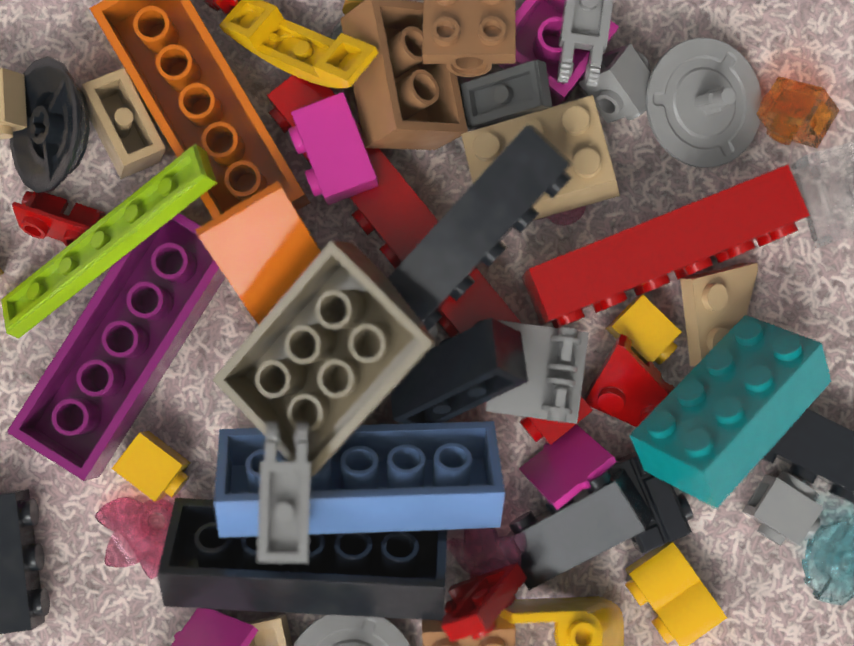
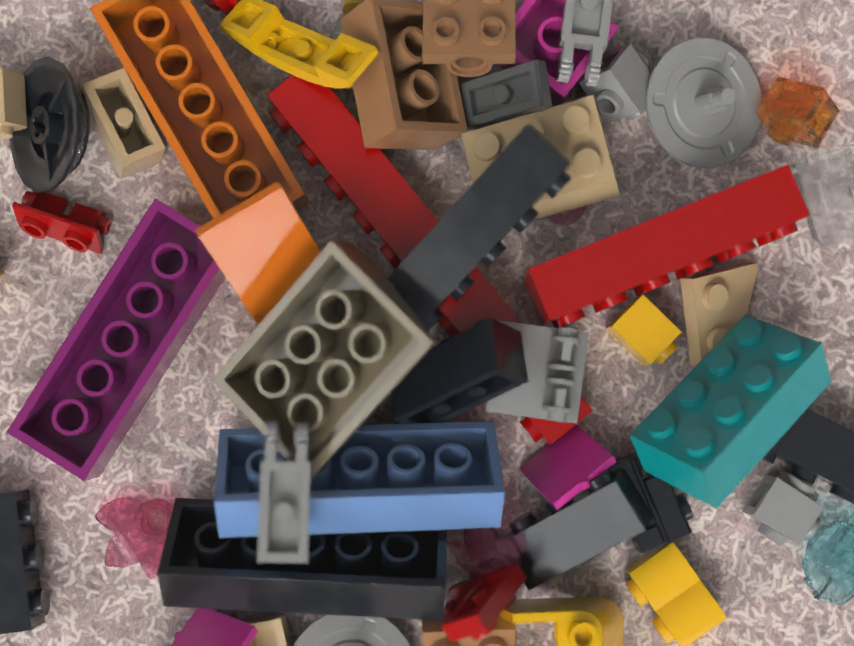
lime tile [1,144,217,339] -> none
yellow brick [112,431,191,502] -> none
dark pink brick [288,92,379,206] -> none
red wing [584,334,675,427] -> none

